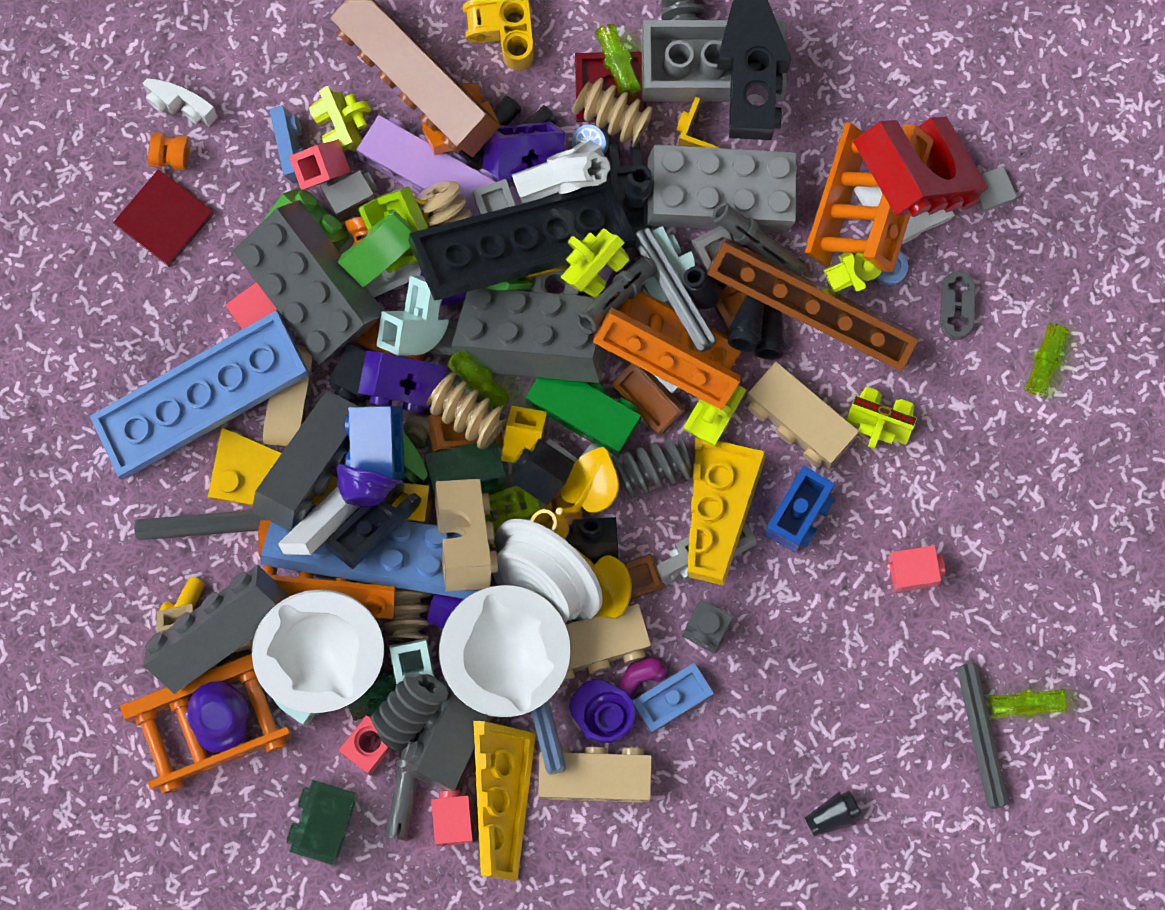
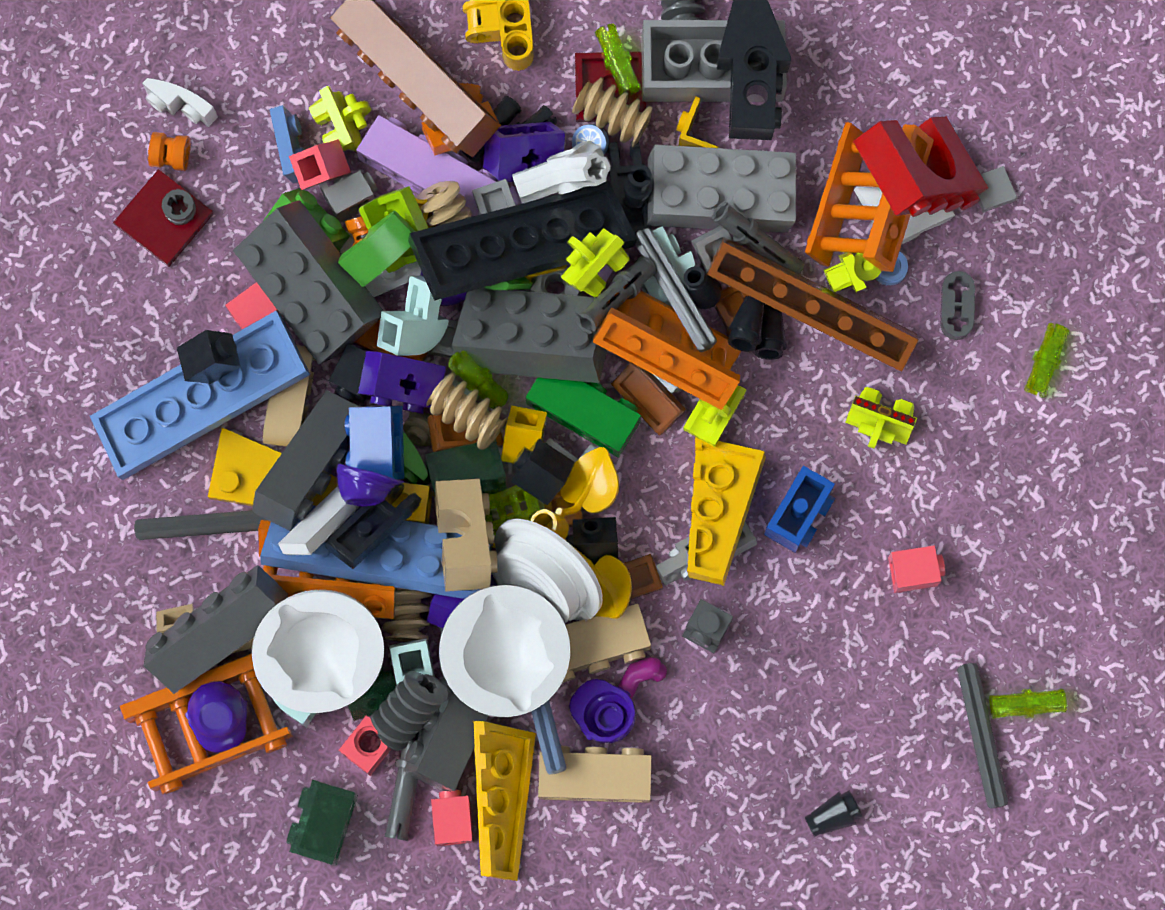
yellow arm [159,577,205,611] -> none
dark grey piece [611,434,691,498] -> none
medium blue plate [633,662,714,734] -> none
tan brick [746,362,859,470] -> none
none -> dark grey bush [162,189,196,225]
none -> black brick [177,330,241,384]

